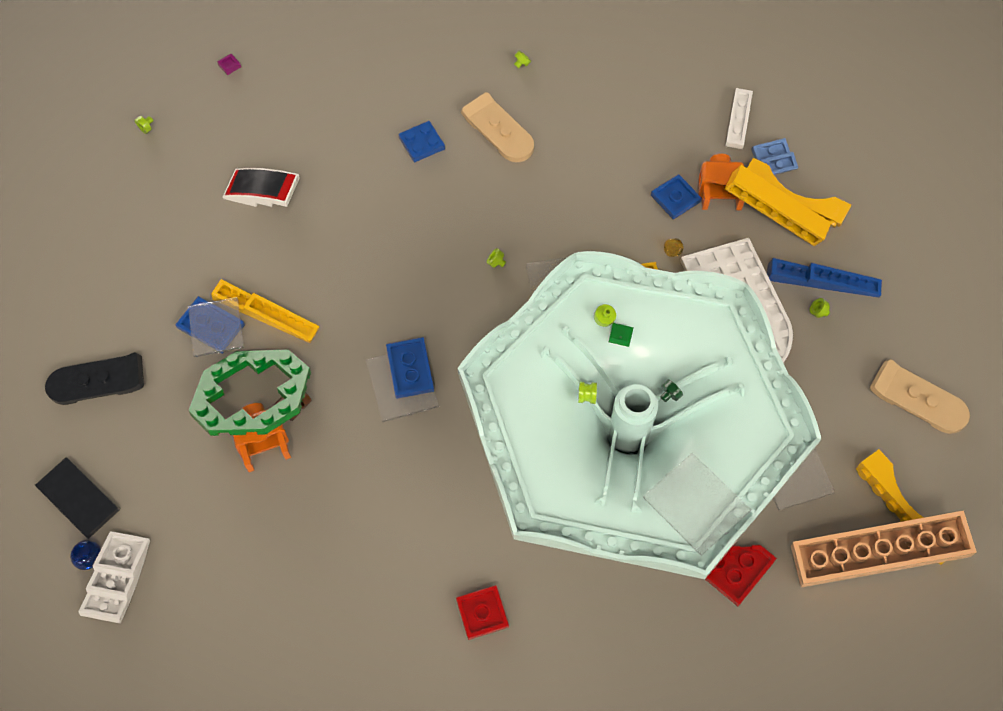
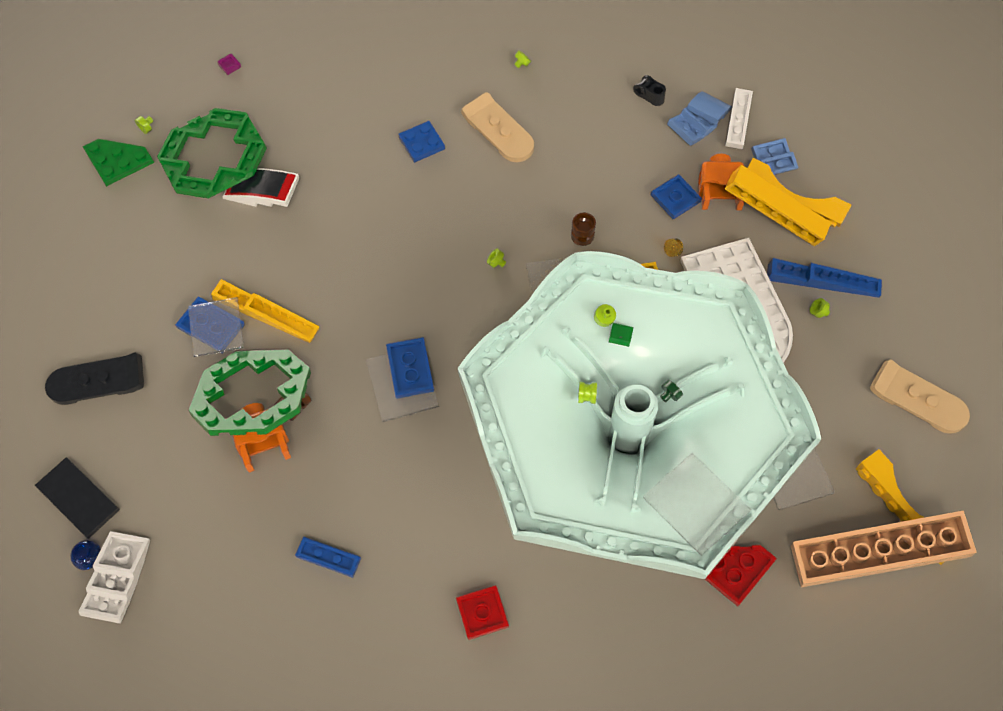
none -> green plate [82,139,154,187]
none -> green plate [157,108,267,199]
none -> blue tile [295,537,361,578]
none -> reddish brown wheel [571,212,596,246]
none -> black piece [633,75,666,106]
none -> medium blue slope [667,107,718,146]
none -> medium blue slope [687,91,732,125]

